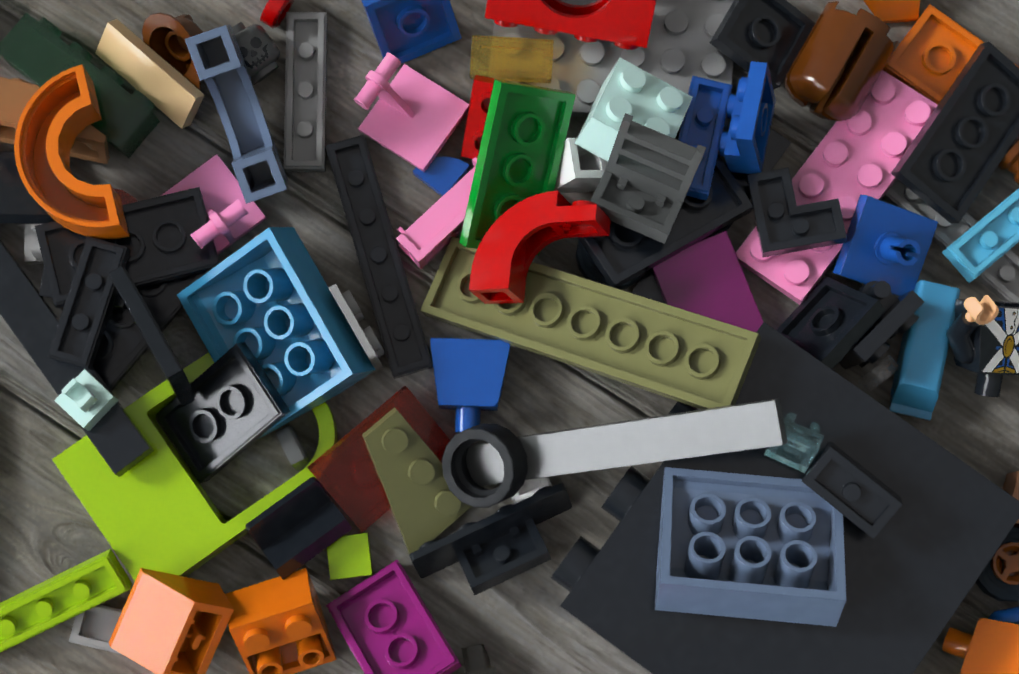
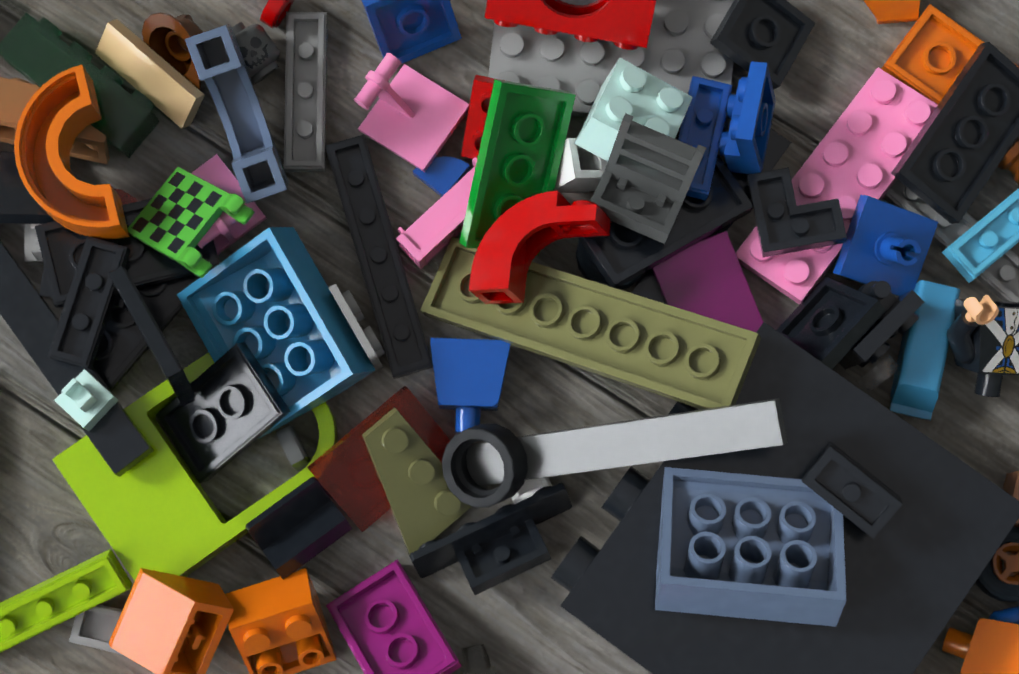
lime tile [327,533,373,580] -> none
clear yellow tile [470,35,554,83] -> none
clear light blue tile [764,412,824,473] -> none
reddish brown cylinder [785,1,898,121] -> none
none -> bright green flag [128,167,255,278]

